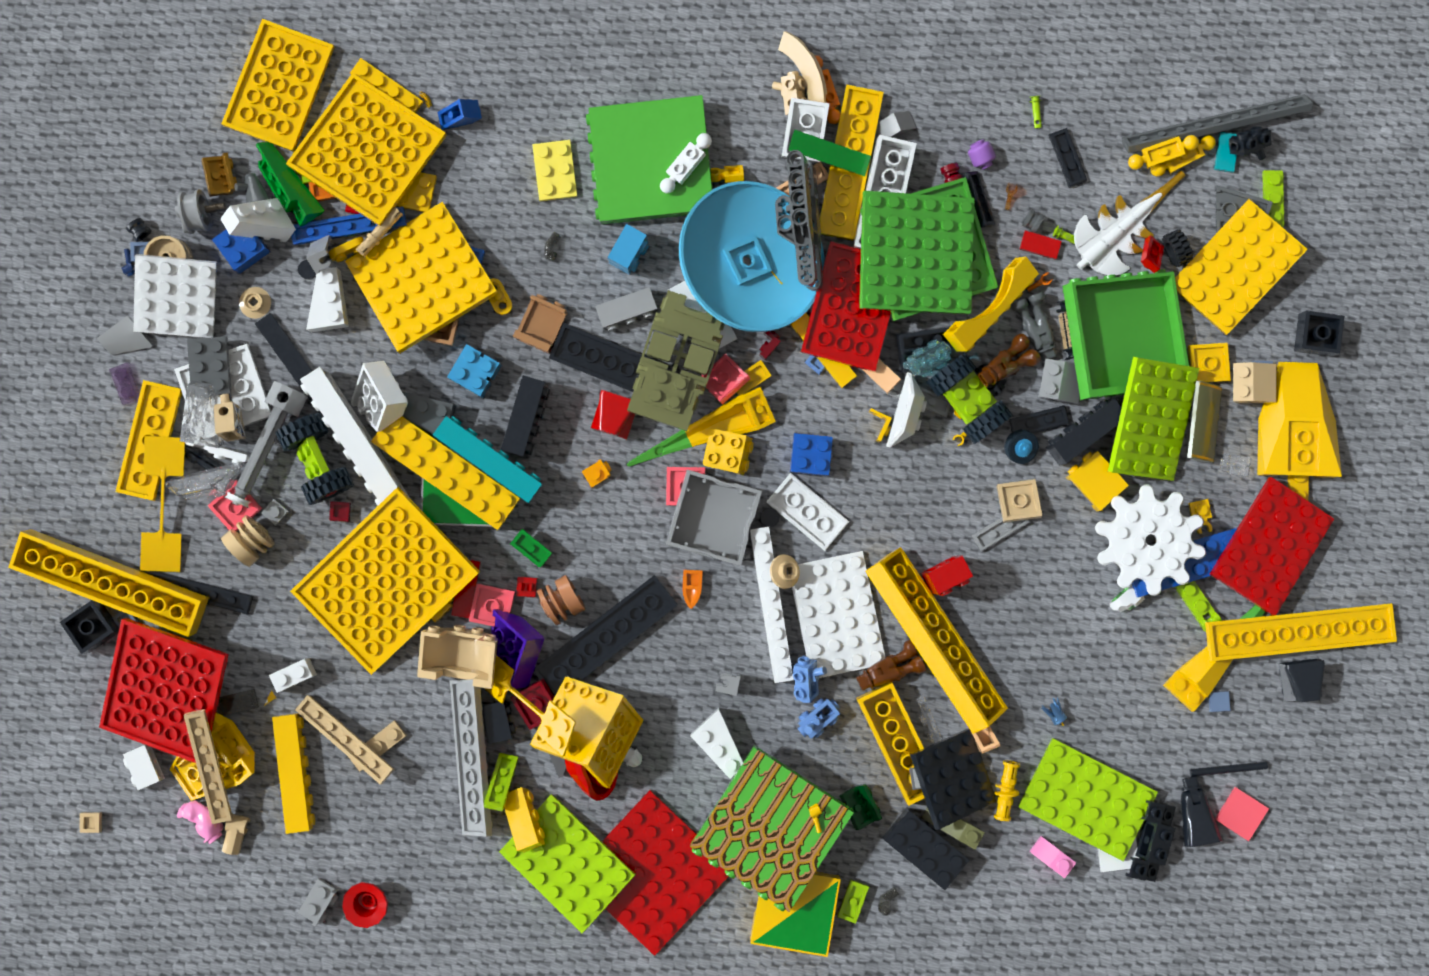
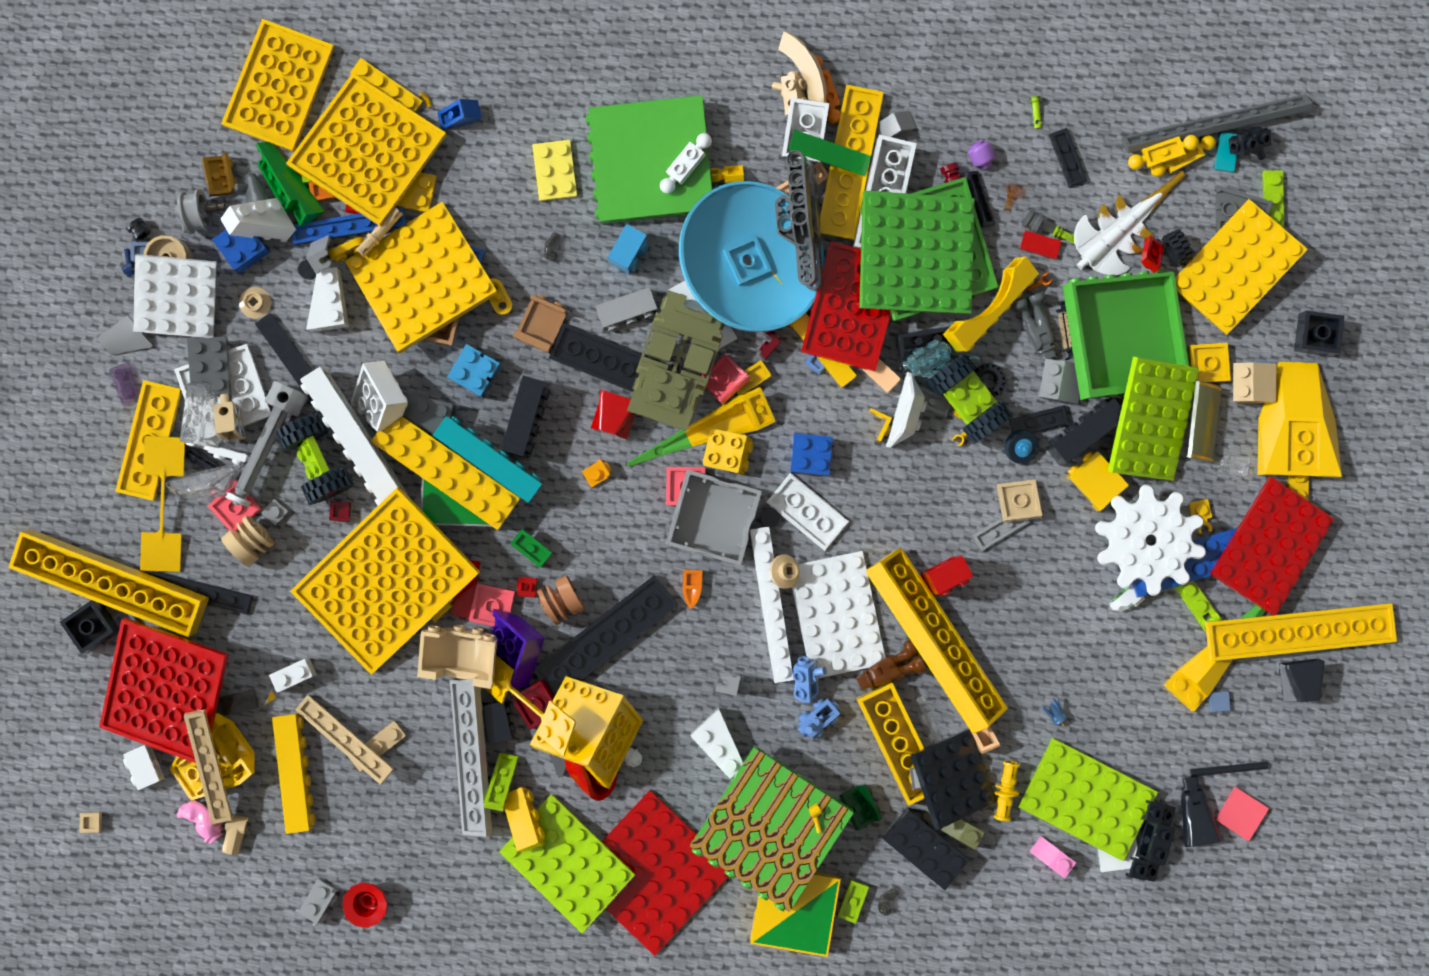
reddish brown piece [978,333,1041,387] -> none

